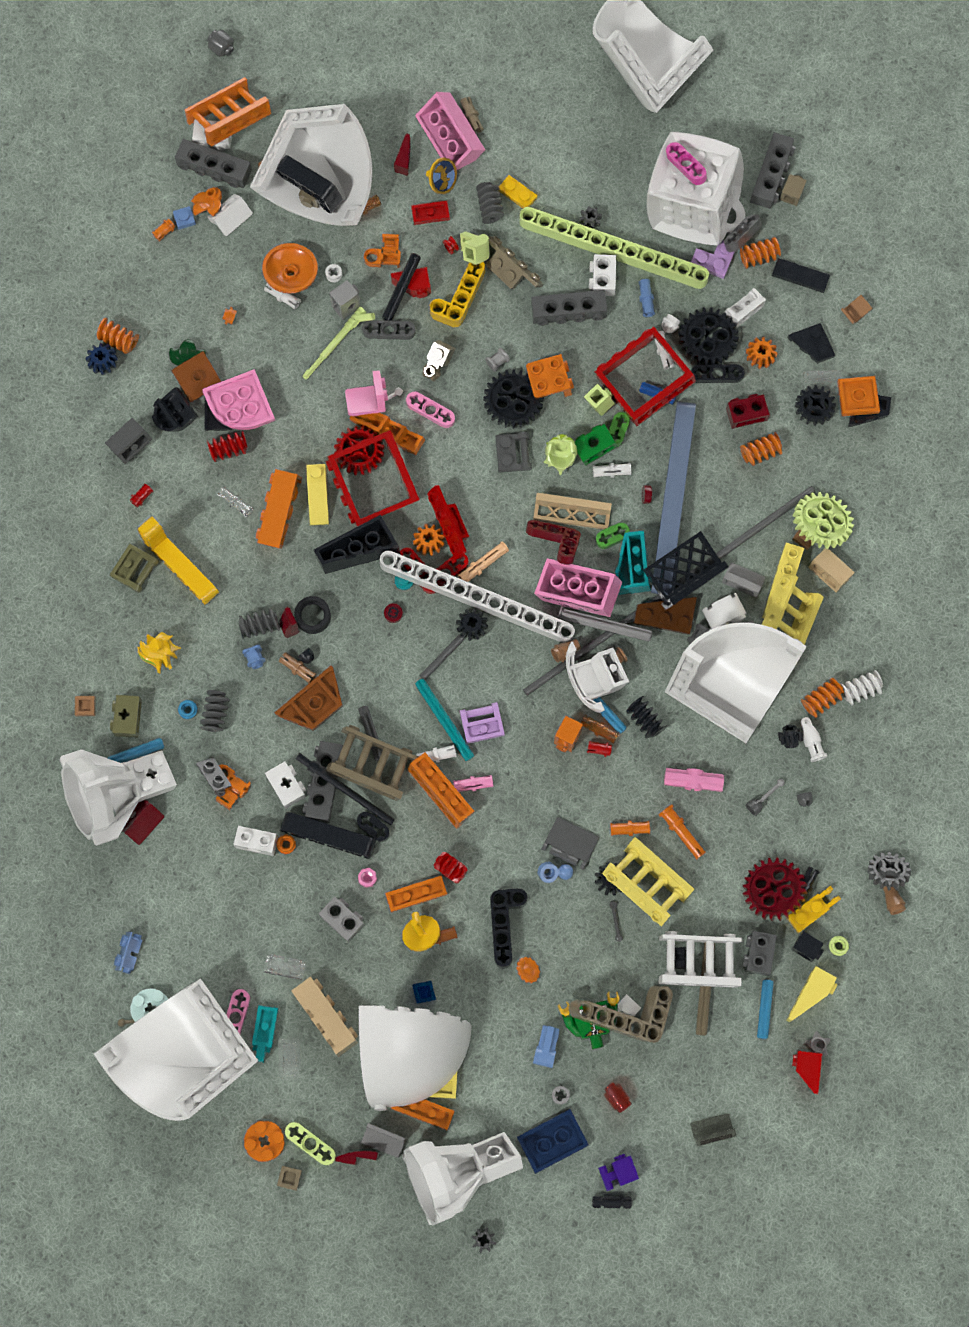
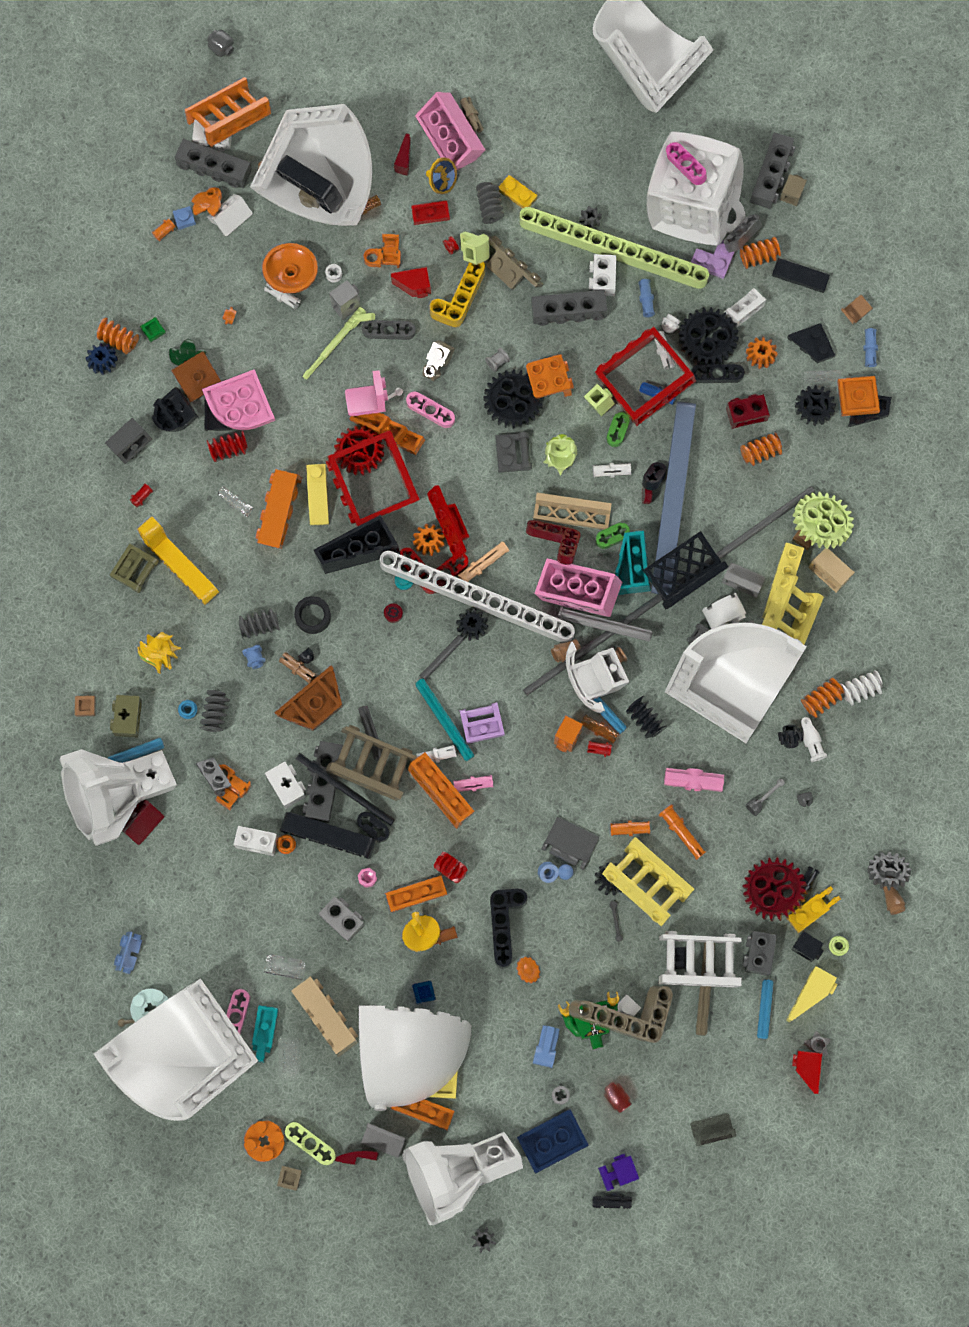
dark red slope [279,607,300,638] -> none
black axle [382,253,421,321] -> none
green brick [575,424,618,465] -> none
reddish brown wing [633,597,697,635] -> none
none -> green tile [140,317,166,343]
none -> black beam [642,462,667,490]
none -> medium blue pin [863,328,878,367]

